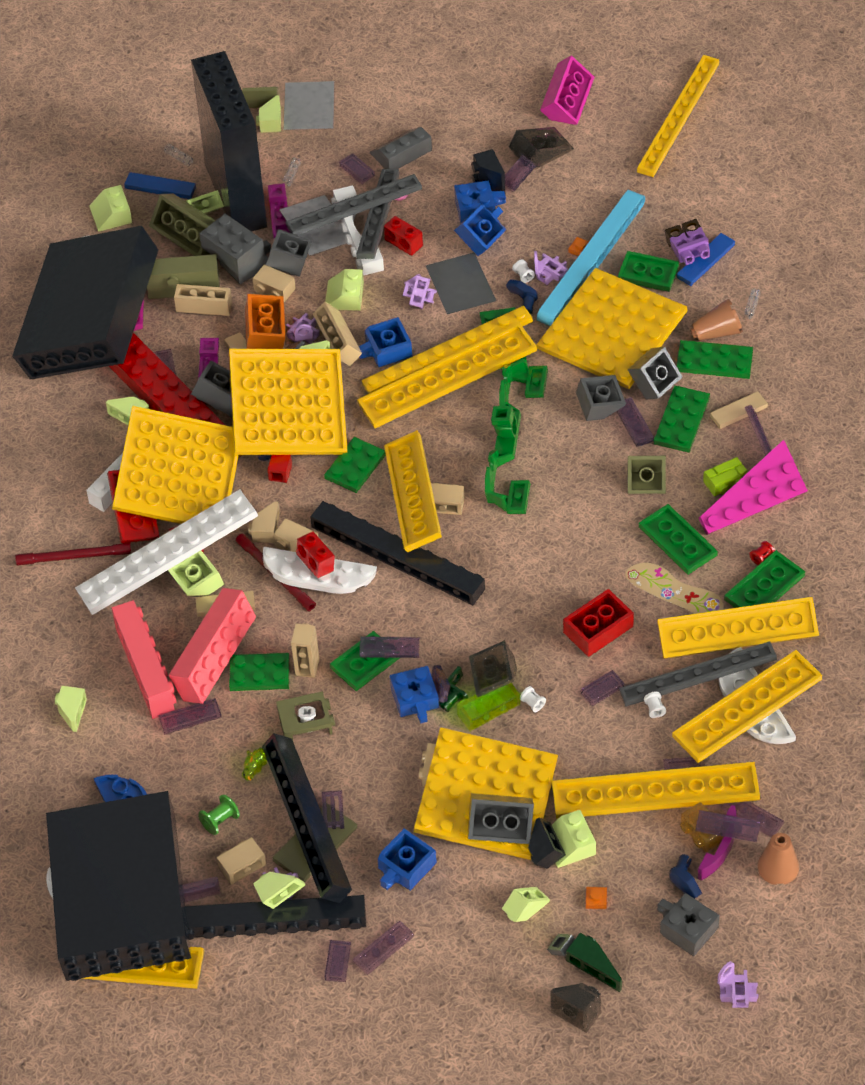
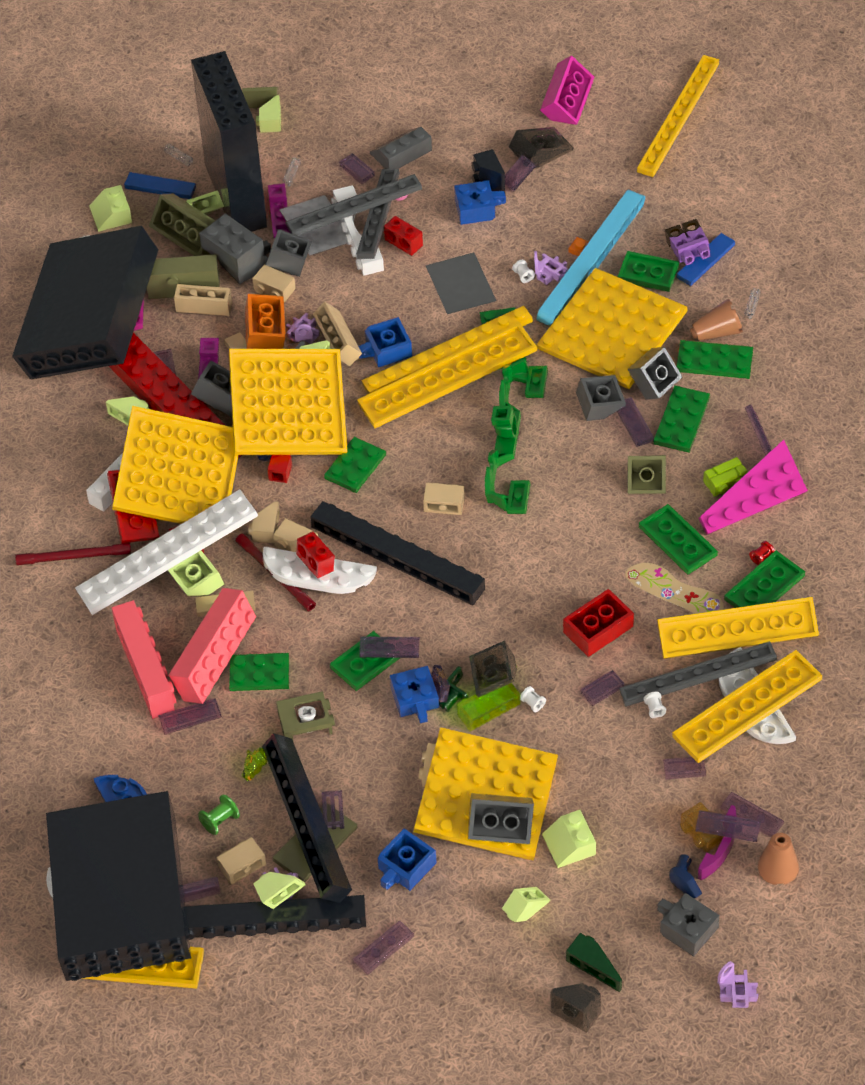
yellowish green slope [55,686,87,732] -> none
flat silver sticker [284,81,334,130] -> none
tan brick [291,624,319,678] -> none
clear purple tile [324,940,351,982] -> none
yellowish green slope [325,269,364,310] -> none
yellow plate [384,430,442,552] -> none
lavender piece [402,274,437,309] -> none
blue hinge [454,204,506,256] -> none
dark blue arm [506,279,538,314] -> none
black slope [528,817,566,869] -> none
dark grey plate [547,934,575,956] -> none
yellow plate [552,762,760,819] -> none
orange plate [586,887,607,909] -> none
tan tile [710,391,768,429] -> none

